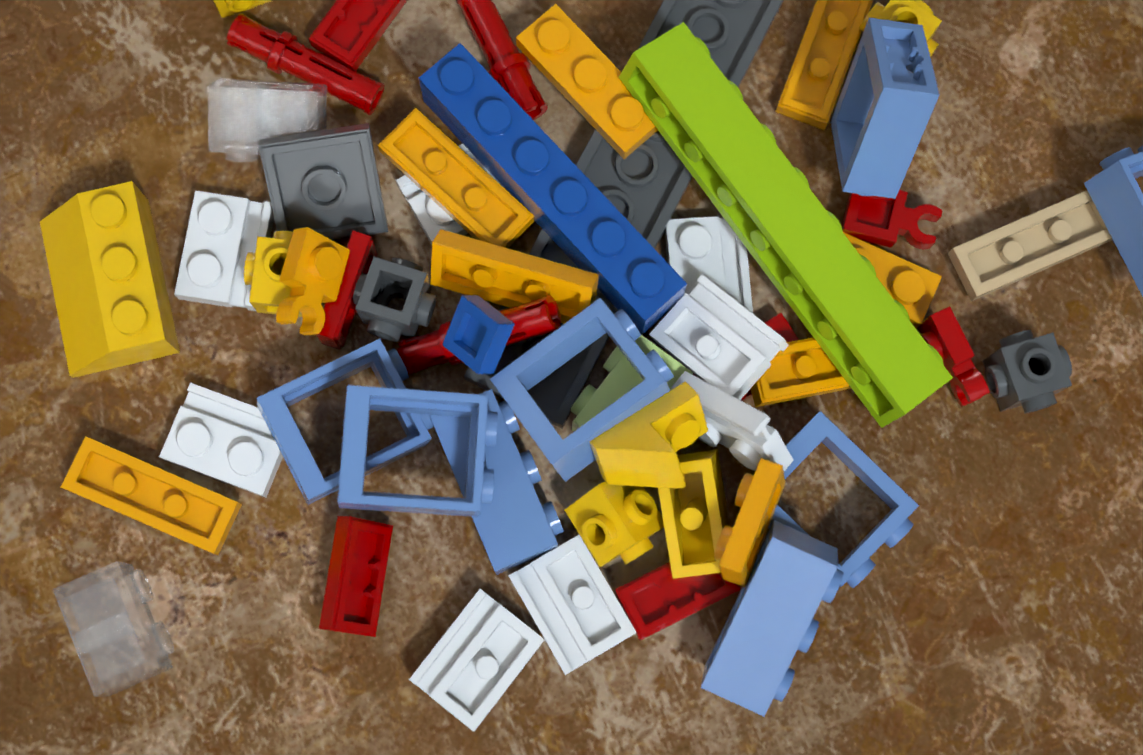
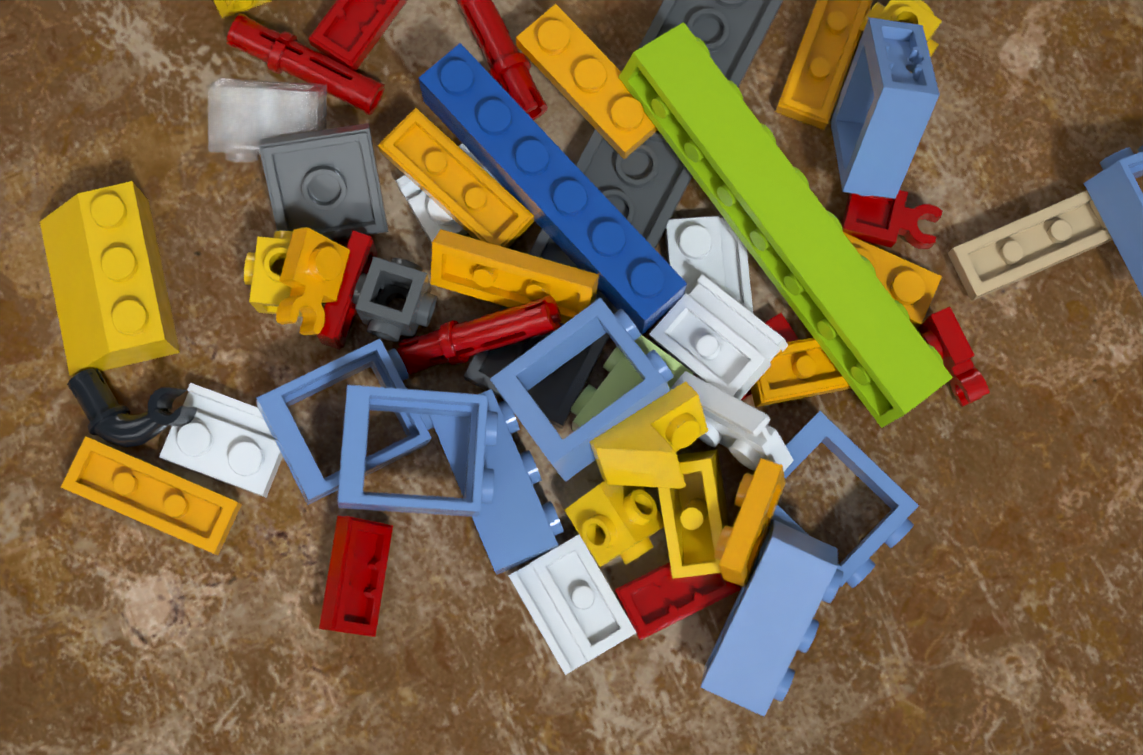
clear brick [53,561,174,697] -> none
white plate [174,191,274,311] -> none
white plate [409,589,545,731] -> none
blue plate [442,295,514,374] -> none
dark grey brick [983,330,1072,414] -> none
none -> black piece [67,368,197,448]

